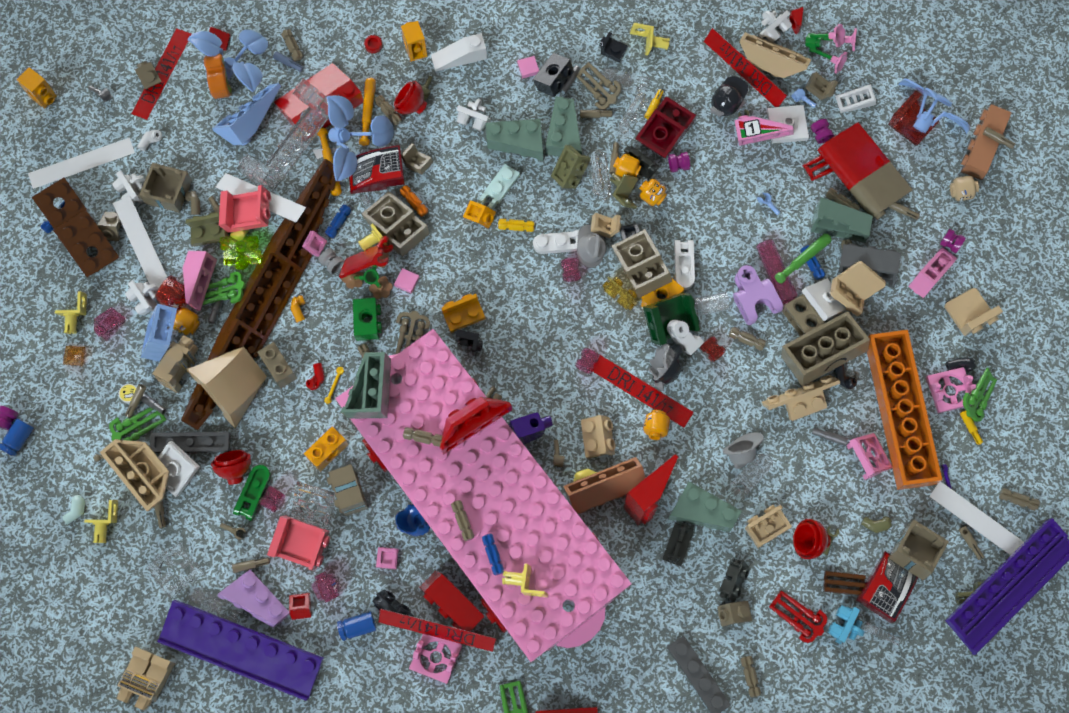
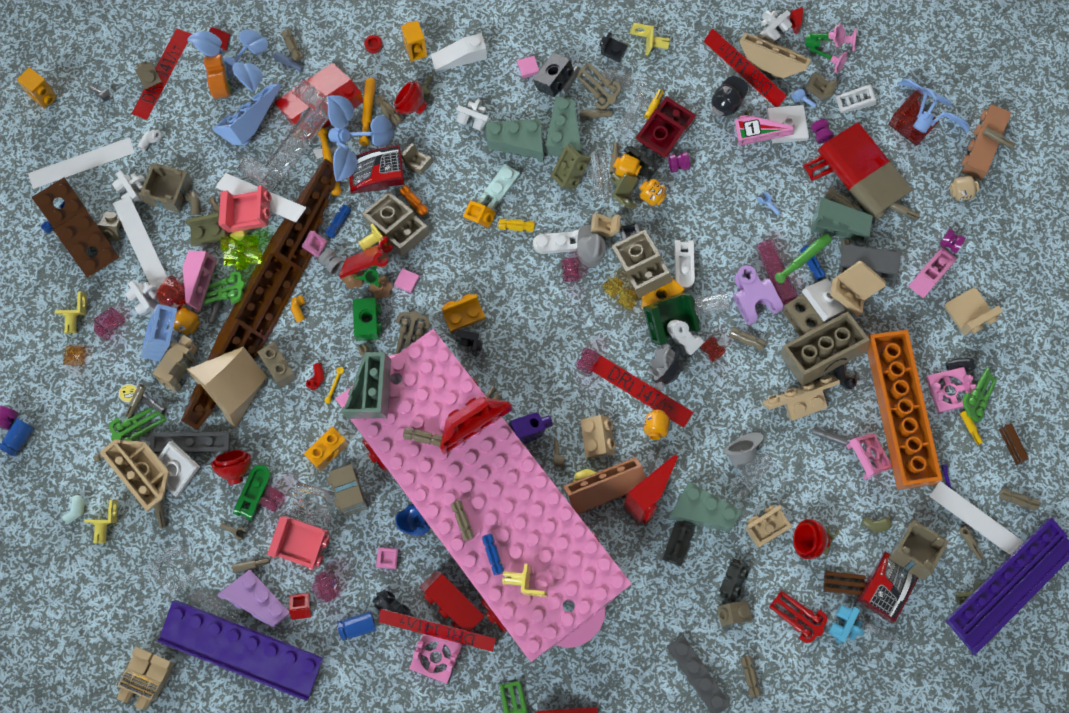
none -> reddish brown tile [999,423,1029,465]

